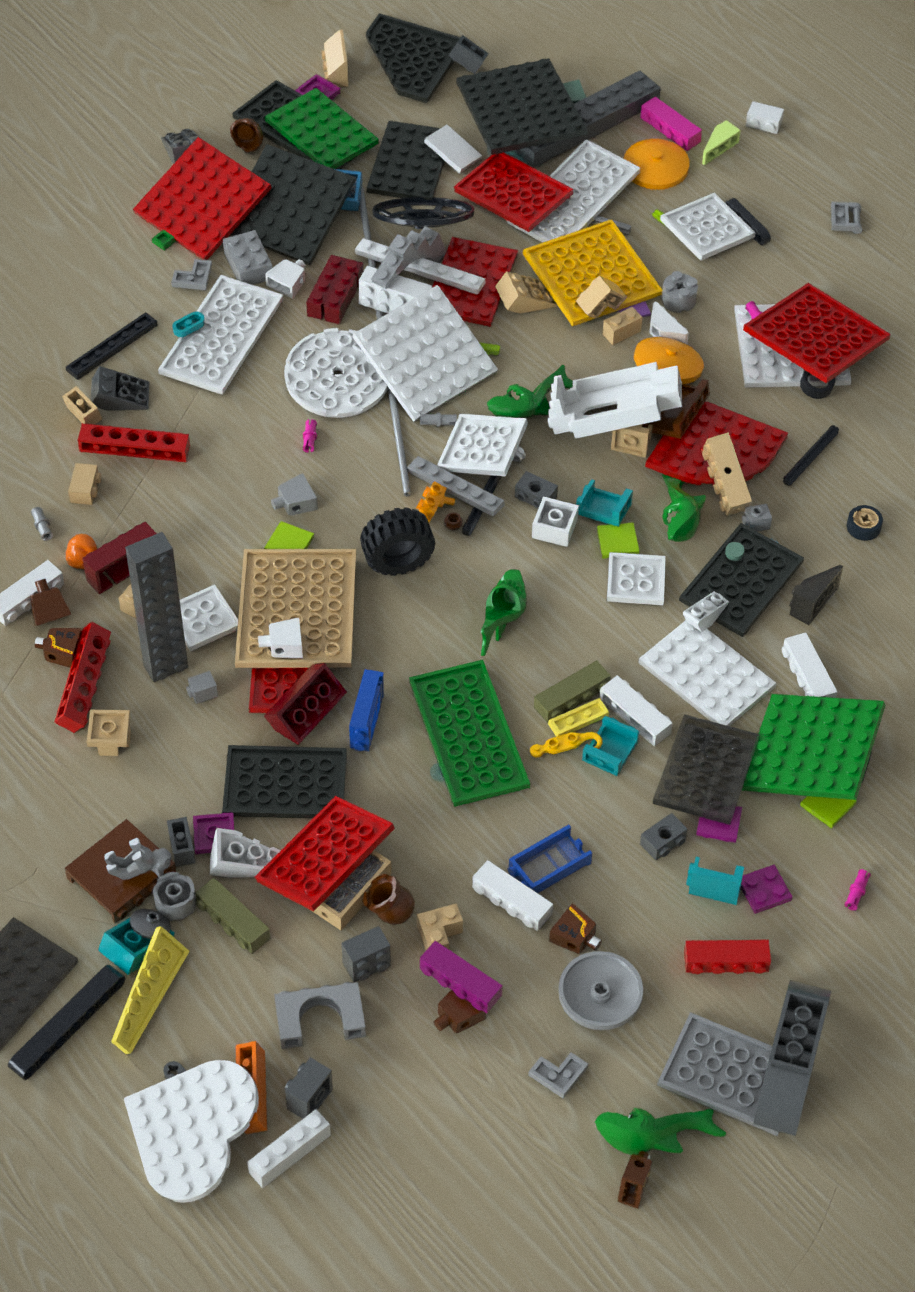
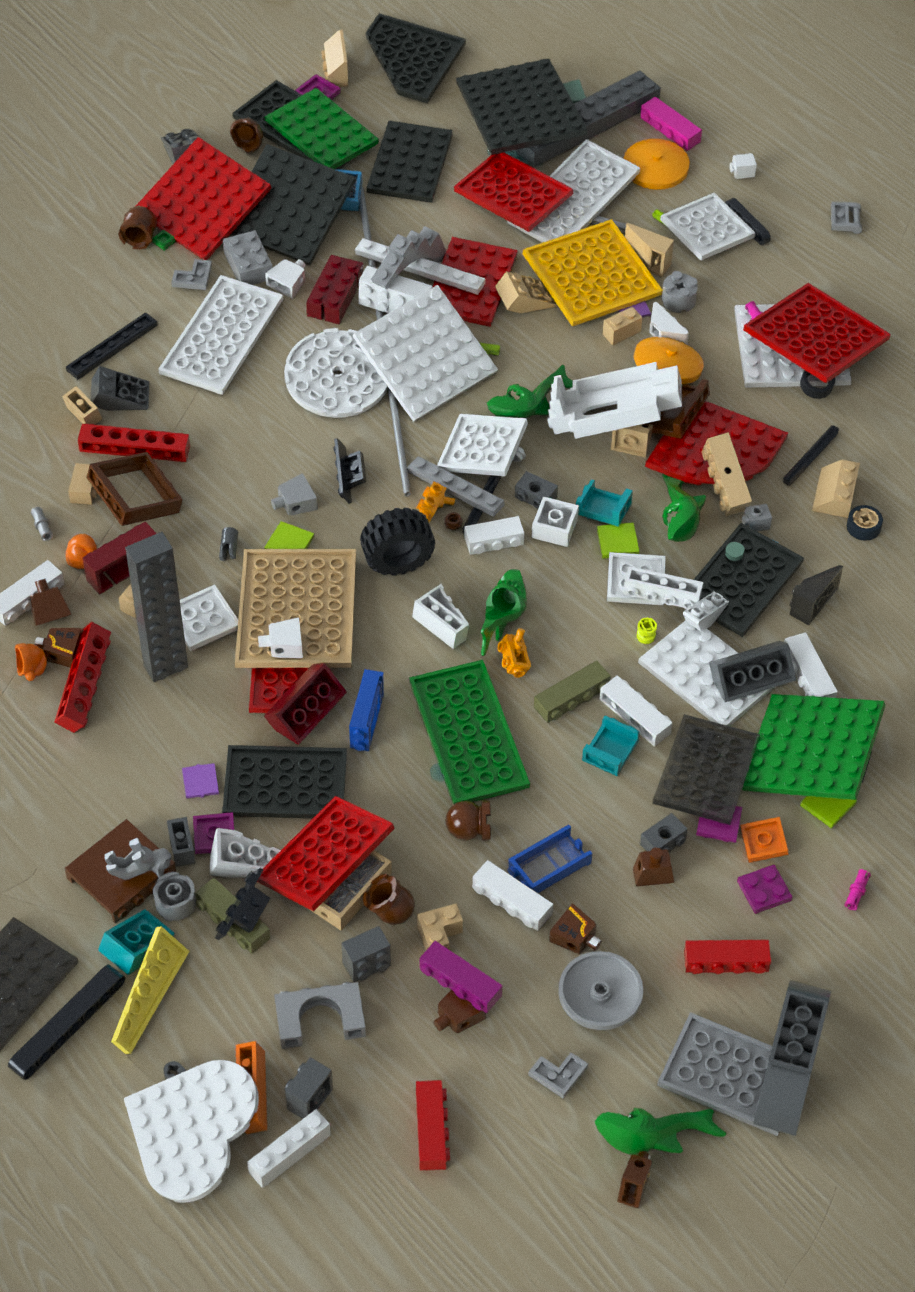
tan panel [87,710,131,756] -> none
flat silver dish [130,909,171,939] -> none
teal plate [172,312,205,337] -> none
light grey brick [186,671,218,704] -> none
dark pink pin [303,419,317,453] -> none
black dish [372,197,475,229] -> none
light grey pin [420,413,457,427] -> none
white tile [424,125,482,173] -> none
dark grey brick [449,35,489,74] -> none
yellow piece [530,732,603,758] -> none
light yellow plate [548,698,609,737] -> none
tan brick [576,276,627,319] -> none
teal panel [686,857,744,905] -> none
yellowish green slope [702,120,741,165] -> none
white brick [746,101,784,134] -> none
none -> orange piece [15,643,47,681]
none -> reddish brown window [86,452,183,526]
none -> reddish brown tile [118,206,157,250]
none -> medium lavender piece [182,763,219,799]
none -> black bracket [215,868,271,940]
none -> dark grey hinge [219,527,238,561]
none -> black bracket [333,438,366,504]
none -> white wedge [412,584,469,649]
none -> red brick [416,1080,450,1171]
none -> reddish brown tile [445,800,491,841]
none -> white brick [464,516,524,555]
none -> light orange brick [498,628,531,678]
none -> white brick [623,566,703,609]
none -> tan slope [625,223,674,277]
none -> reddish brown torso [633,847,674,887]
none -> neon yellow wheel [637,617,657,644]
none -> dark grey slope [709,641,796,702]
none -> white brick [730,153,756,179]
none -> orange plate [740,817,789,863]
none -> tan slope [812,460,860,518]

